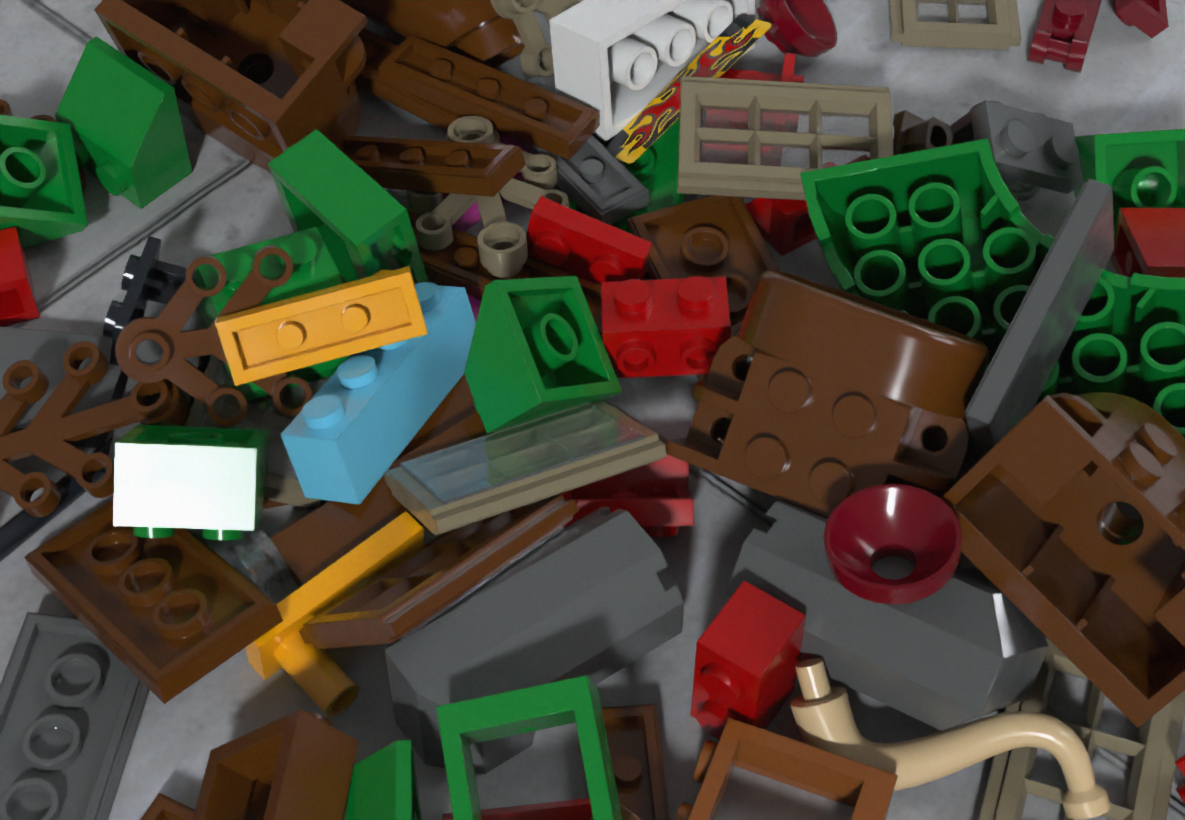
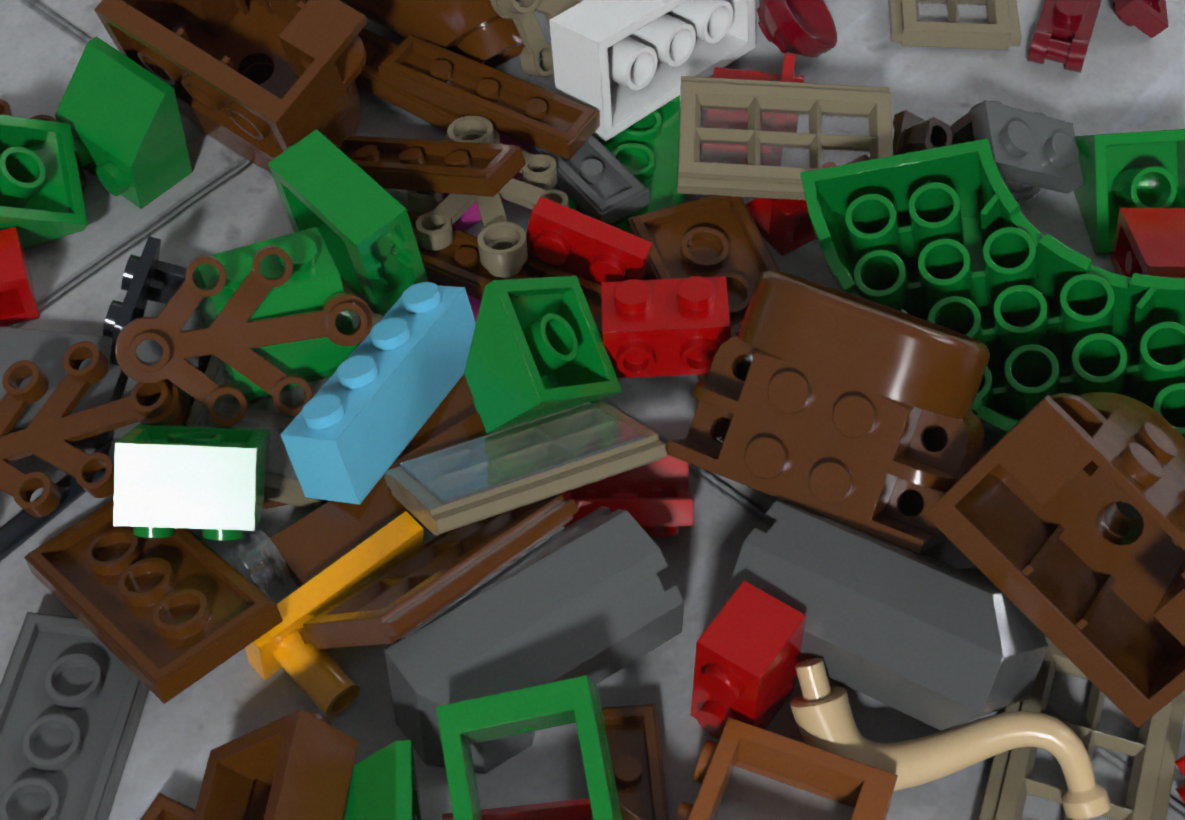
light orange piece [215,266,428,386] -> none
sticker [605,16,771,164] -> none
dark red piece [823,484,962,604] -> none
dark grey tile [965,178,1114,461] -> none

